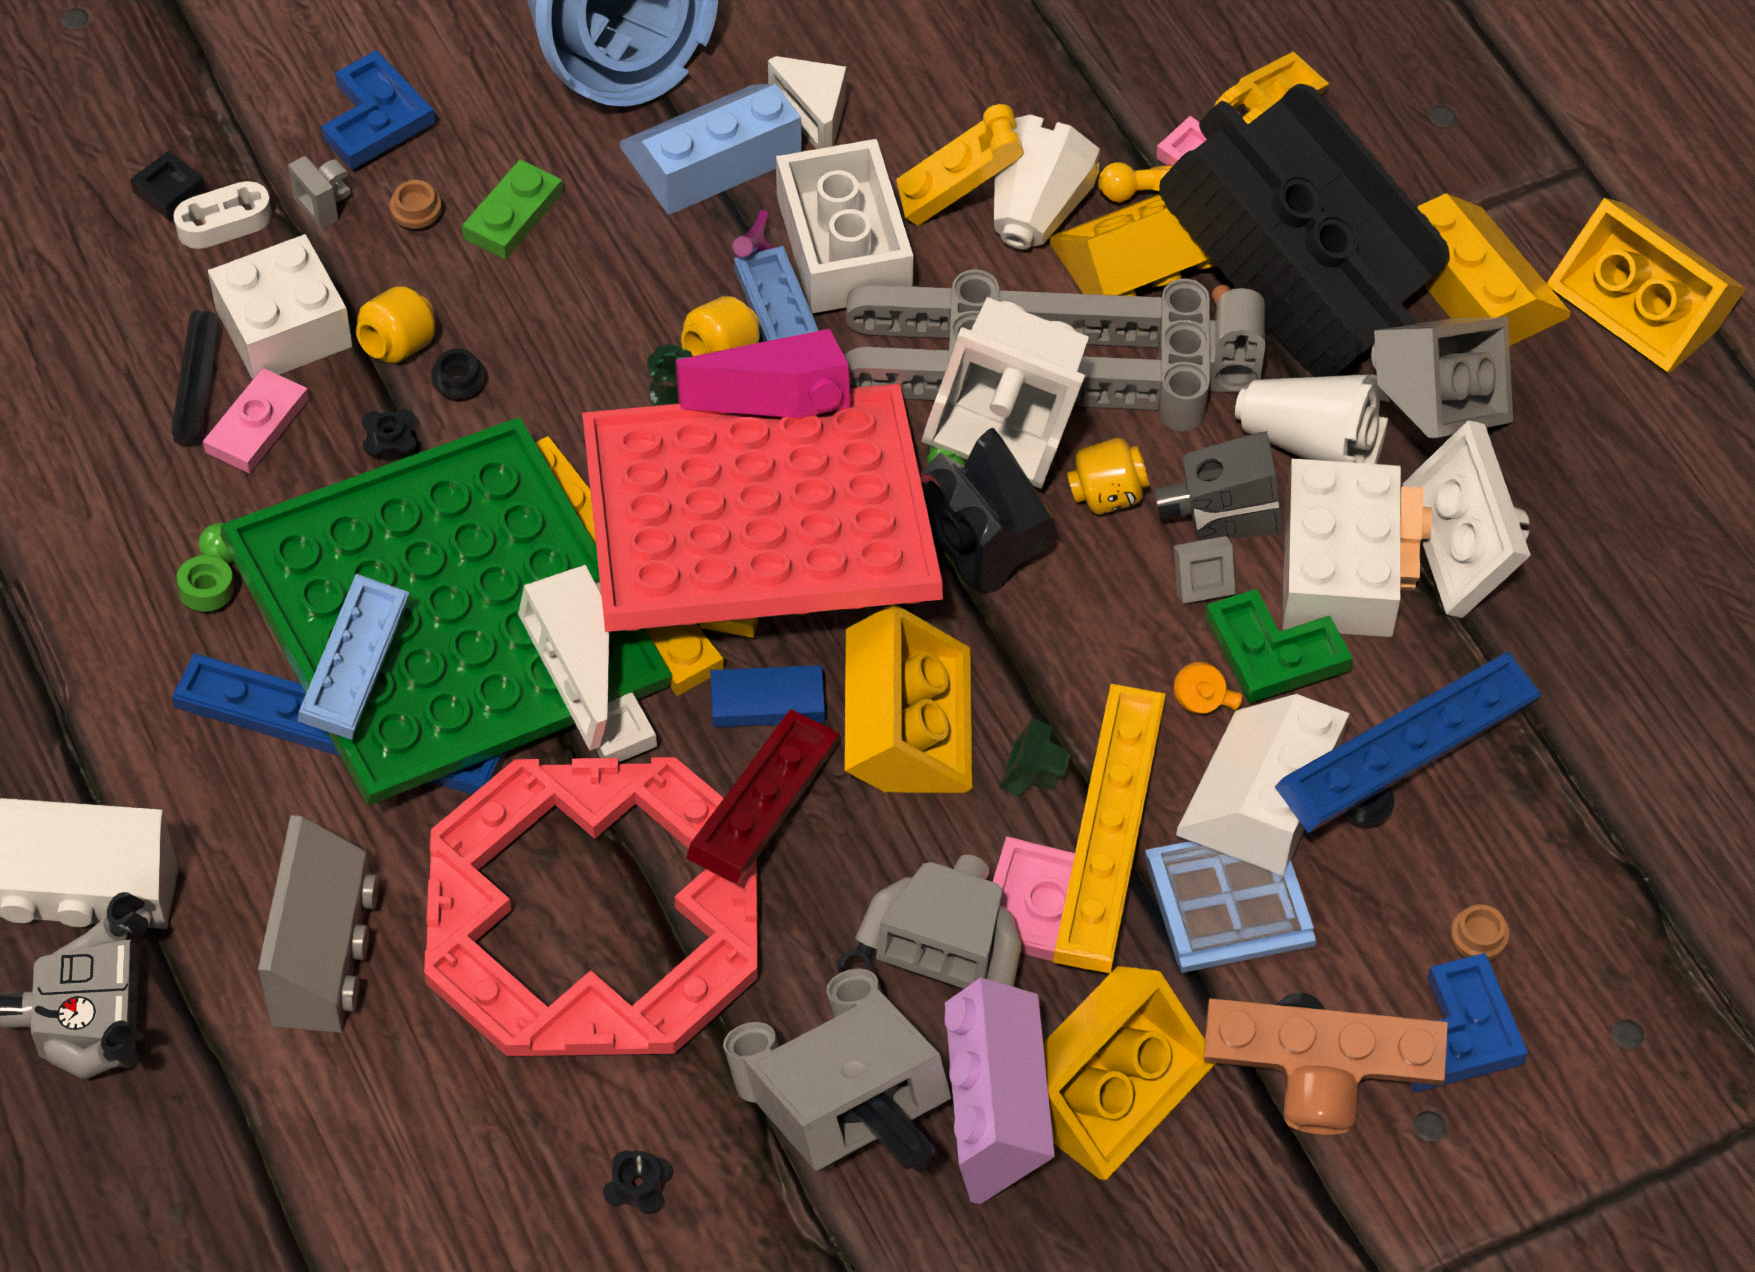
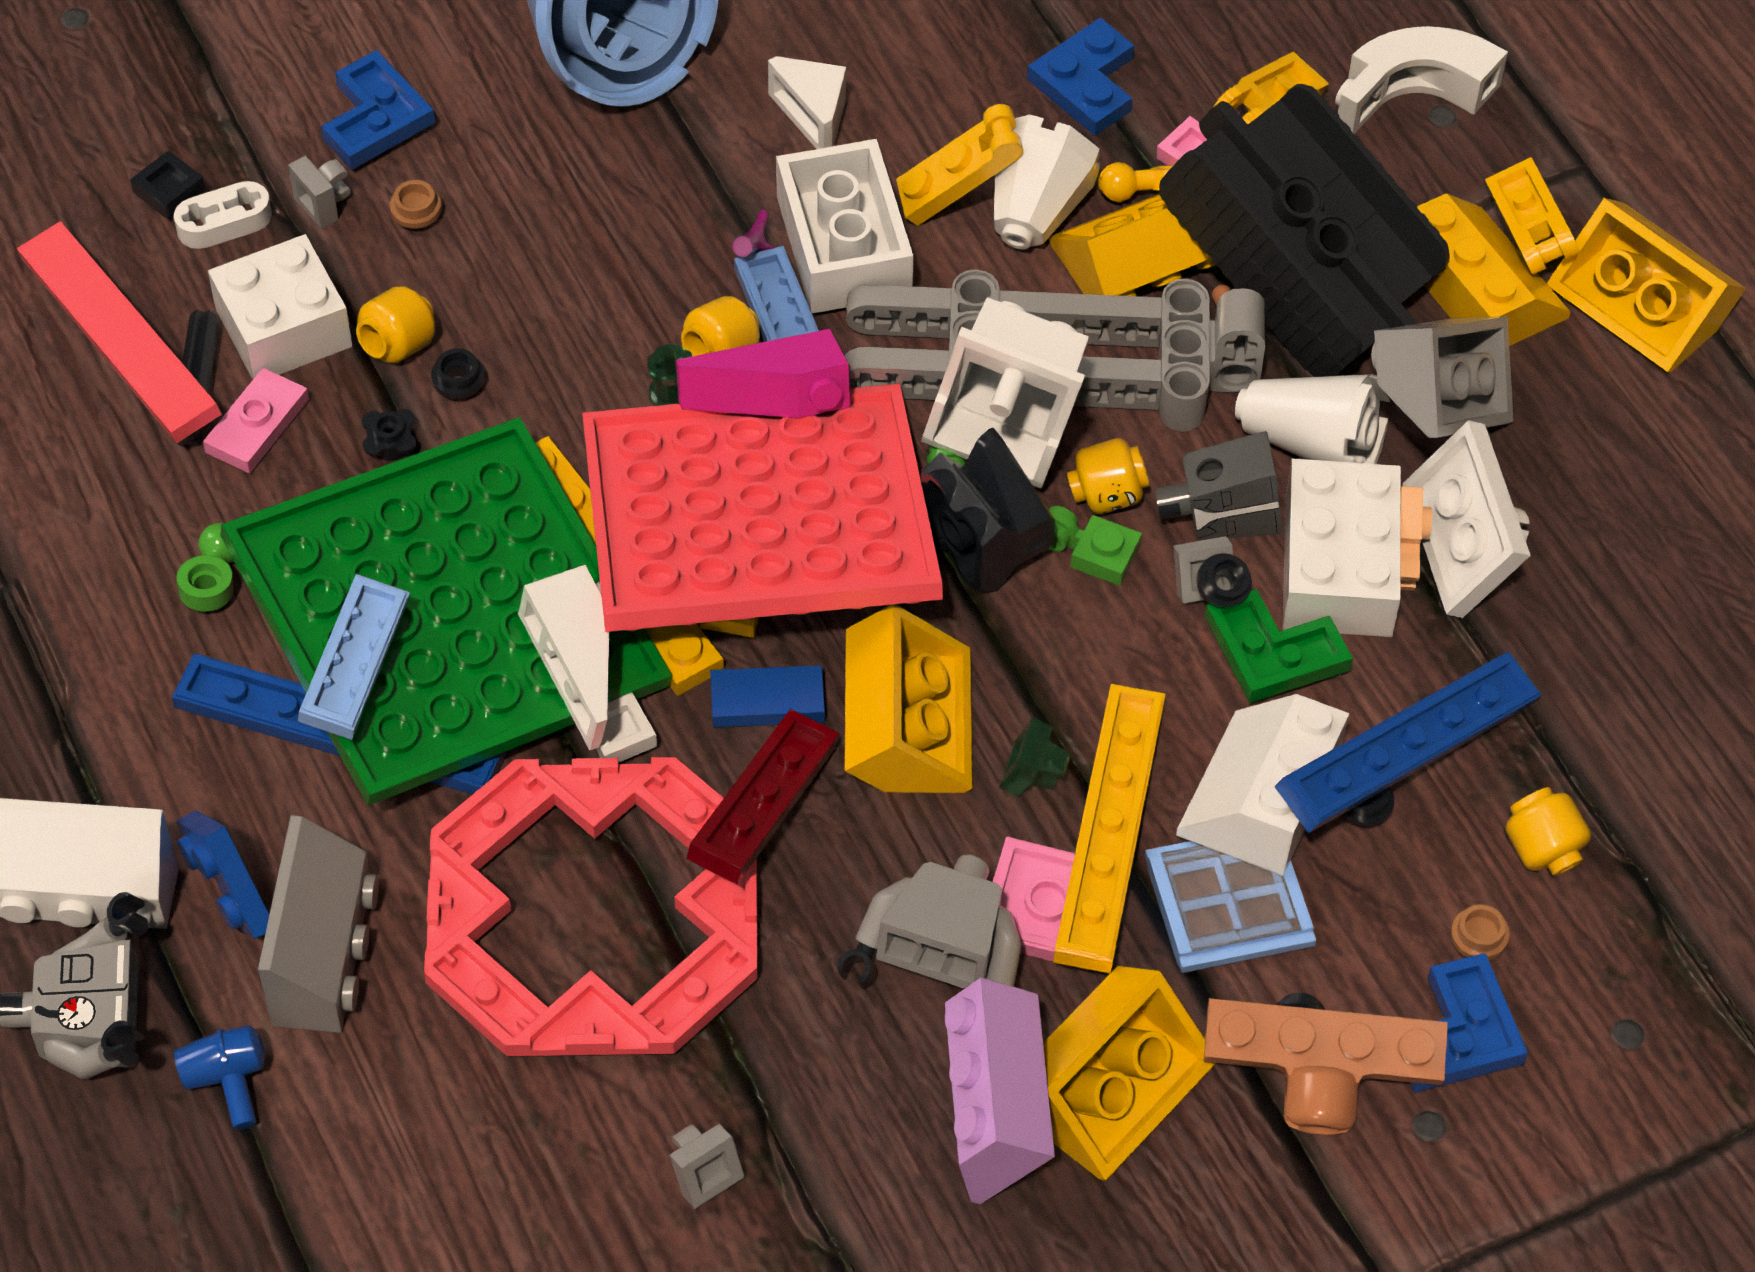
bright green plate [462,159,563,260] -> none
black plate [603,1150,671,1214] -> none
light blue slope [620,84,801,215] -> none
light grey piece [723,968,951,1172] -> none
light orange piece [1173,662,1242,714] -> none
none -> coral tile [17,221,222,444]
none -> blue piece [174,1025,265,1130]
none -> blue plate [176,810,269,939]
none -> light grey tile [669,1124,745,1209]
none -> blue plate [1027,17,1134,136]
none -> bright green plate [1048,506,1142,586]
none -> black plate [1196,553,1252,609]
none -> white arch [1335,26,1508,134]
none -> yellow plate [1485,157,1580,275]
none -> yellow head [1505,787,1591,876]

